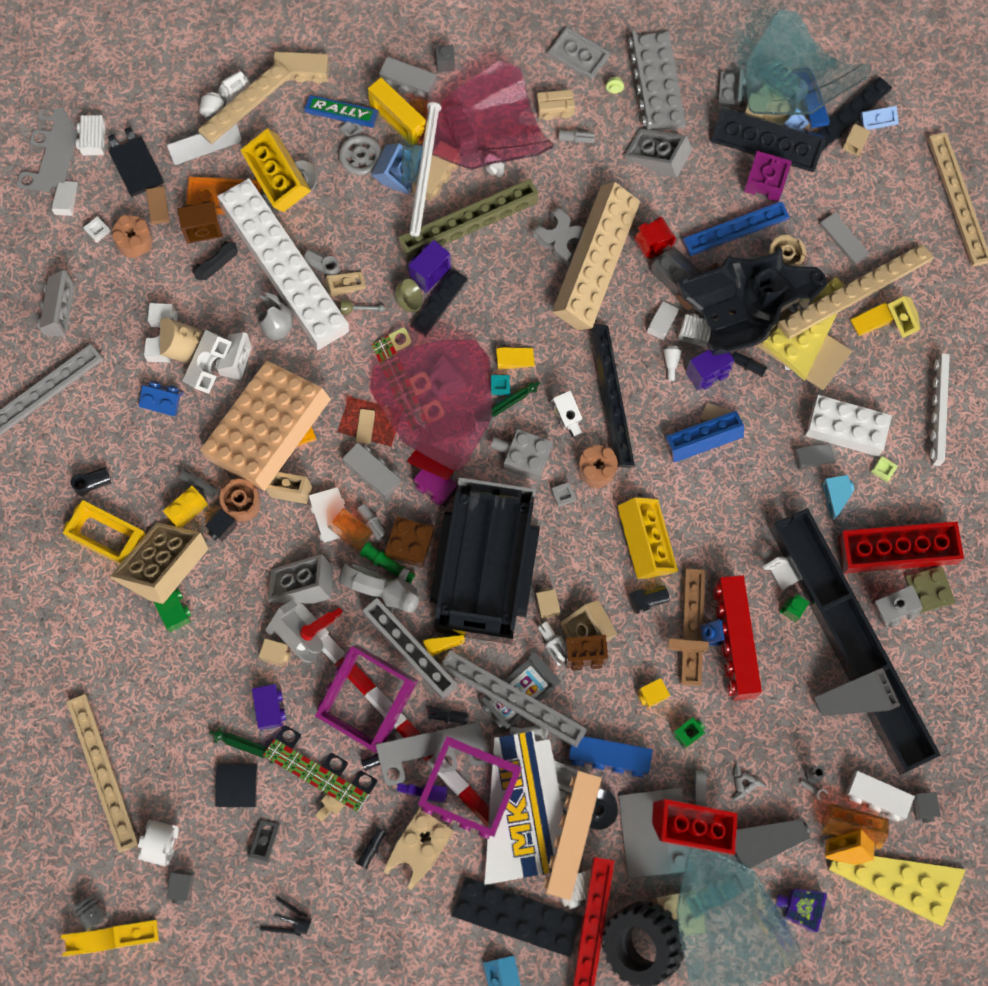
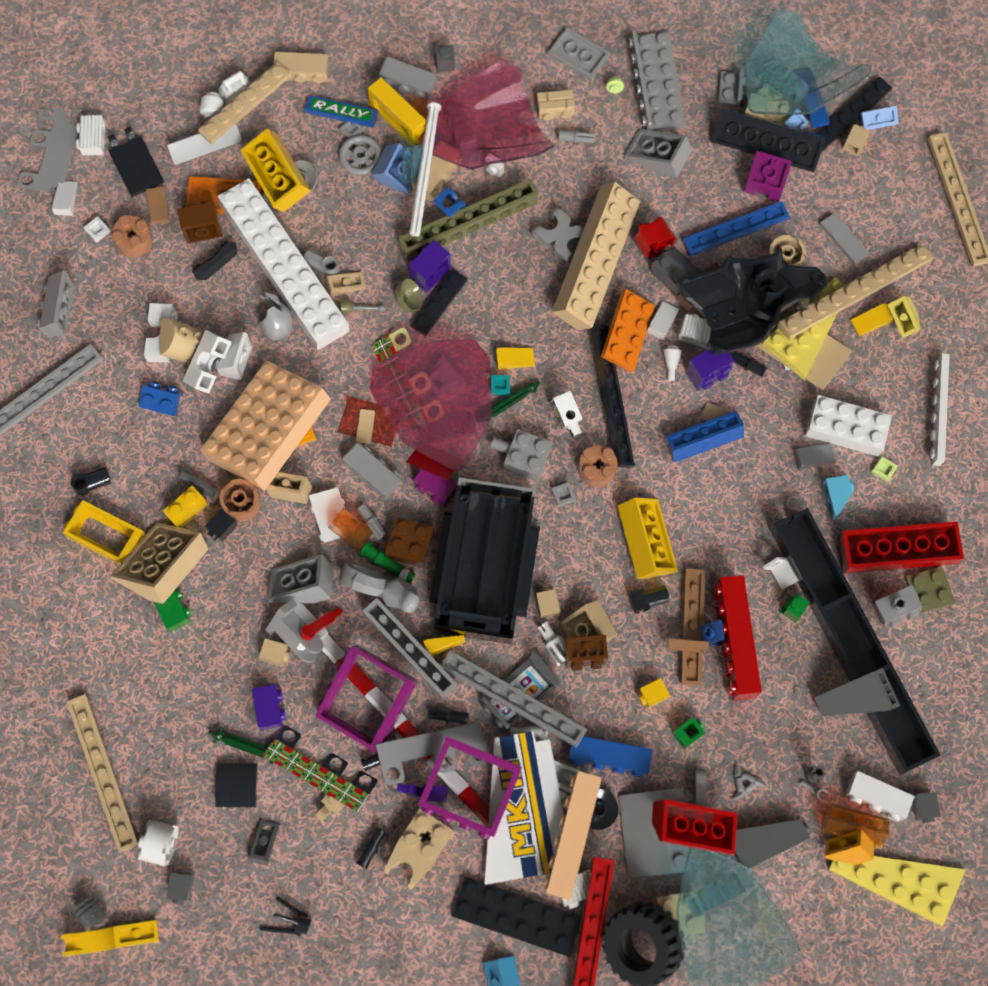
torso [775,889,827,933] -> none
none -> blue piece [433,188,468,217]
none -> orange plate [601,289,655,372]

